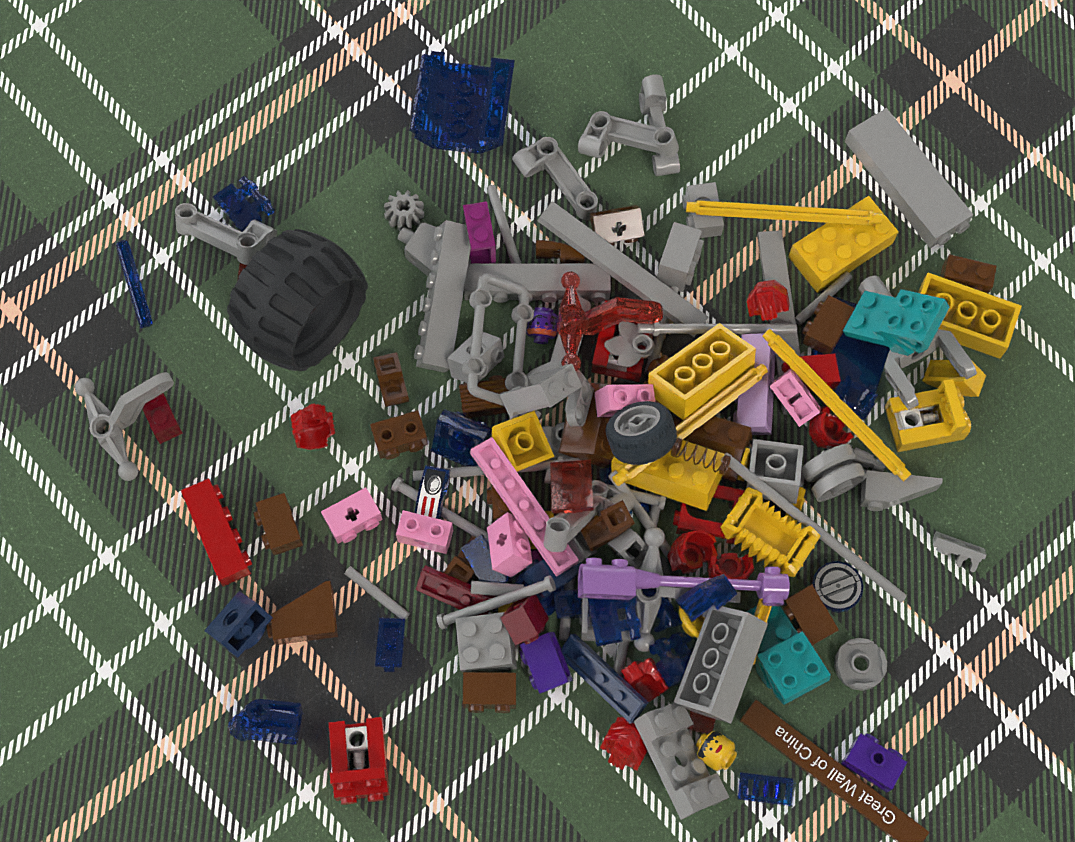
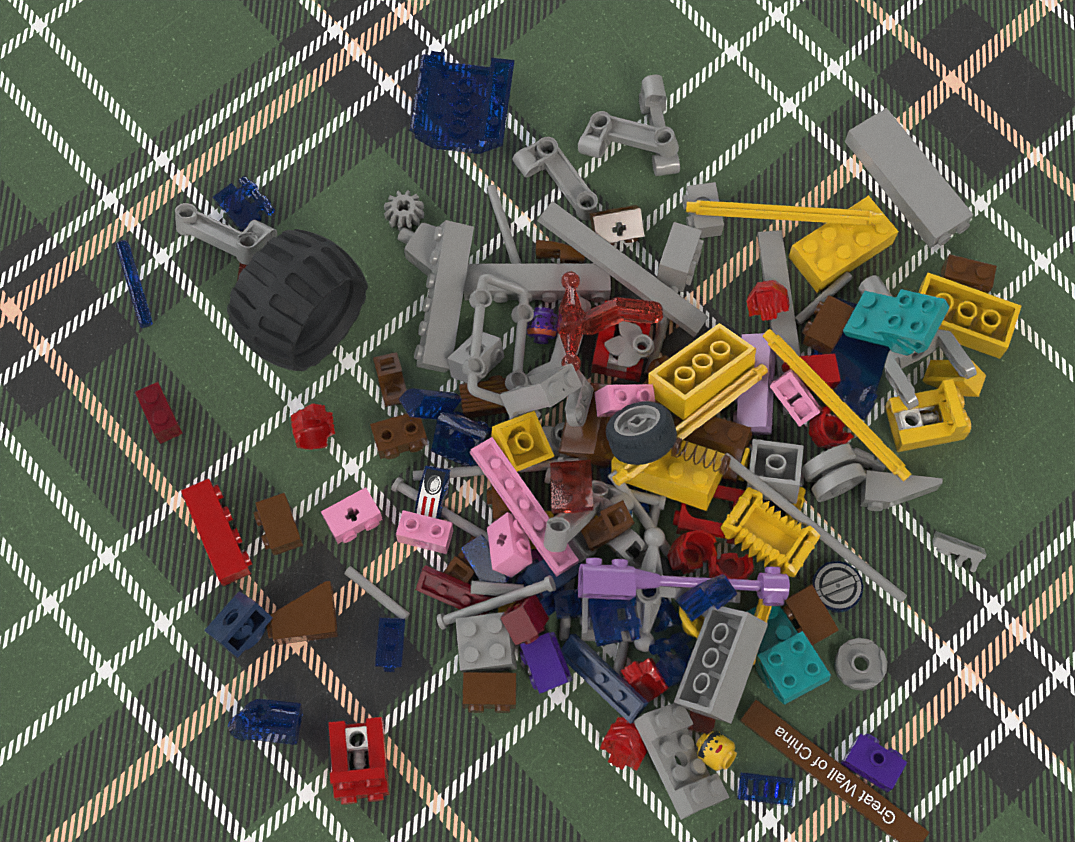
light grey piece [74,372,174,481] -> none
magenta panel [463,202,496,264] -> none
light grey bar [637,321,797,336] -> none
none -> clear blue brick [399,388,462,420]

